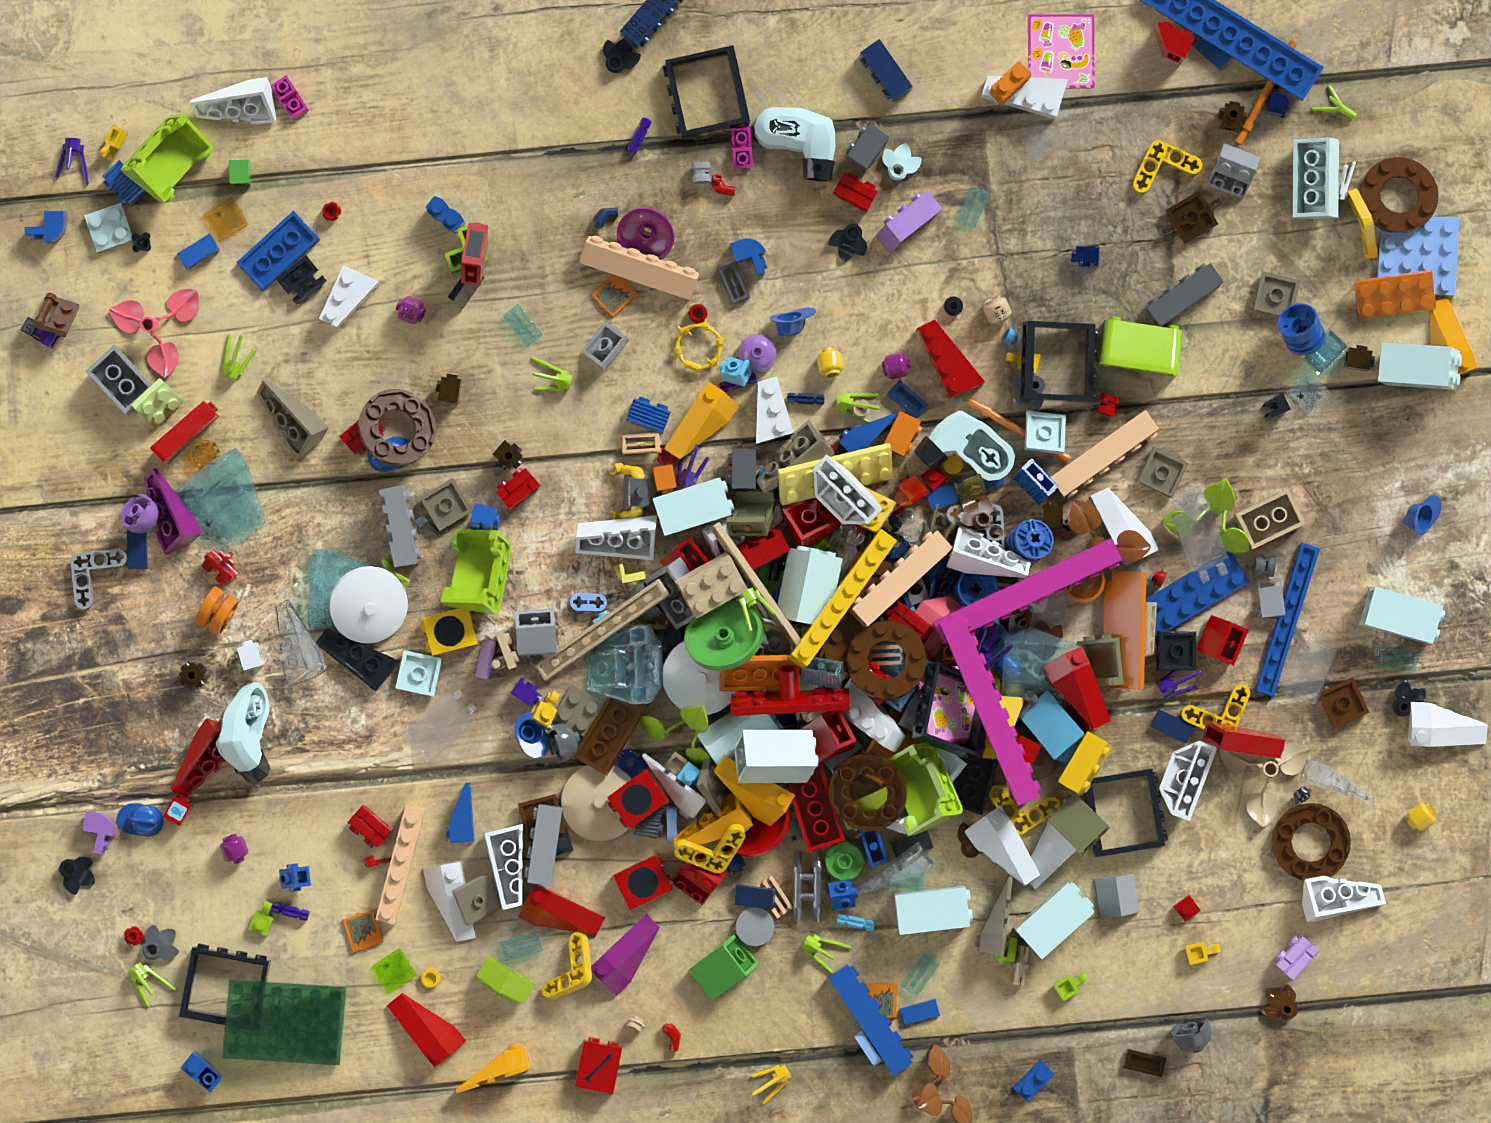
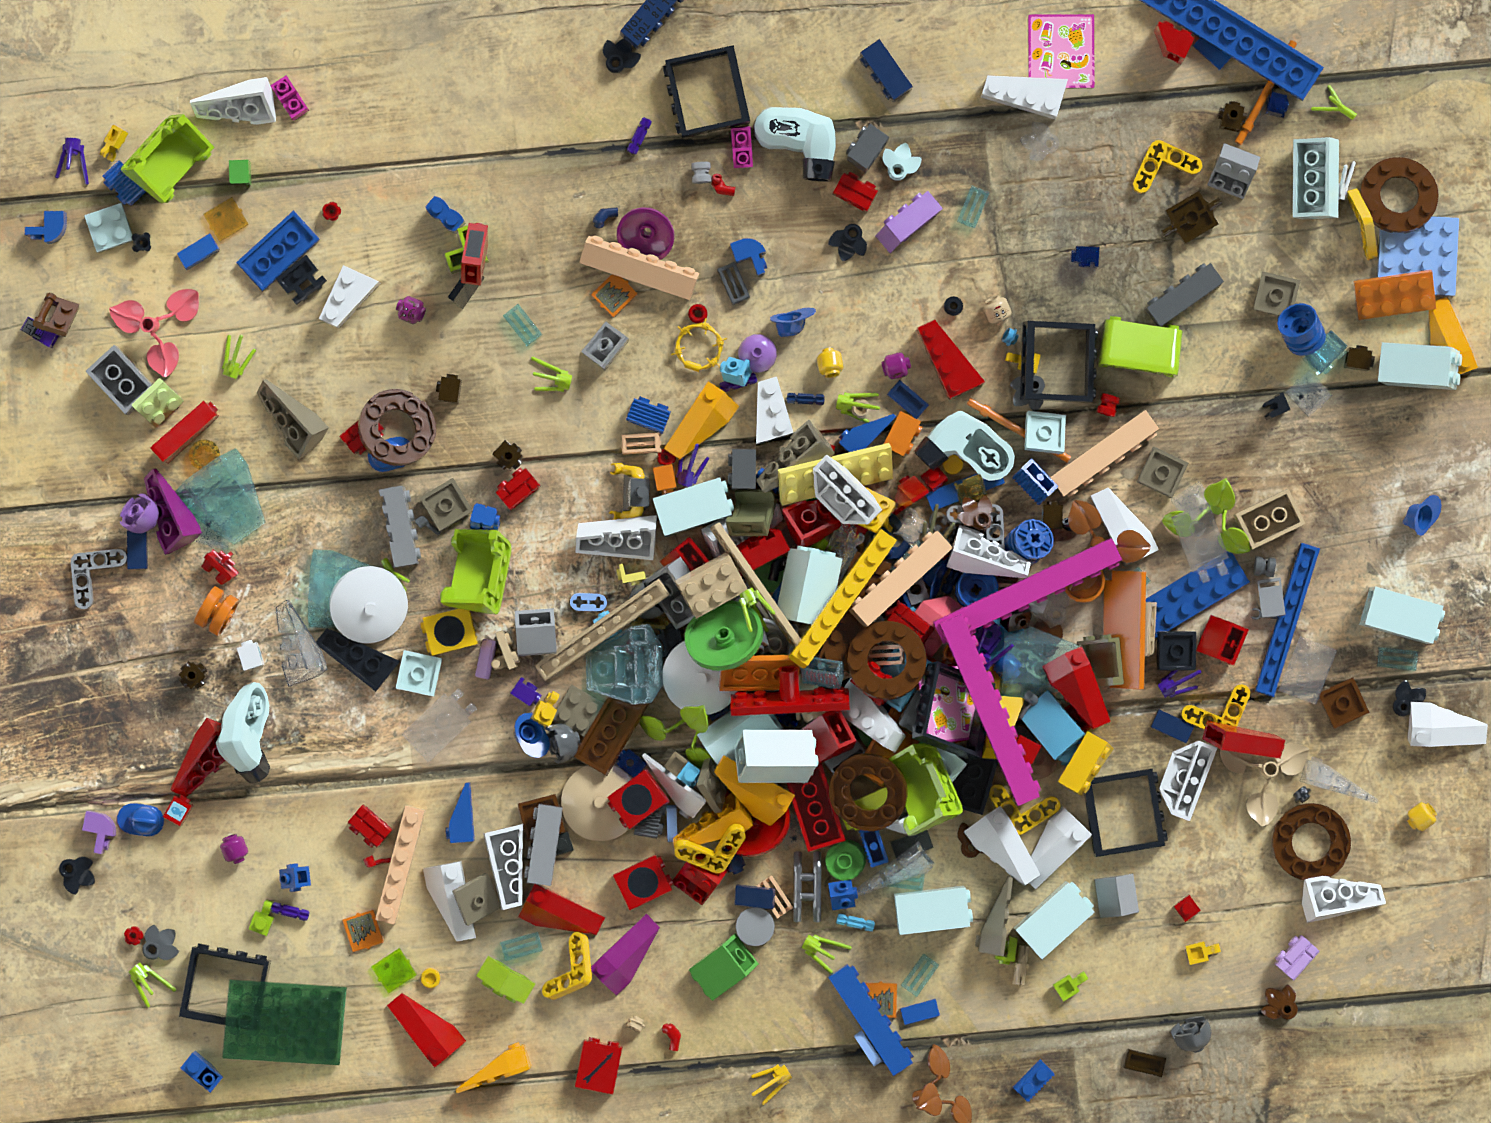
orange brick [989,61,1032,106] -> none
olive panel [1047,793,1110,856] -> none
red plate [1151,569,1168,587] -> none

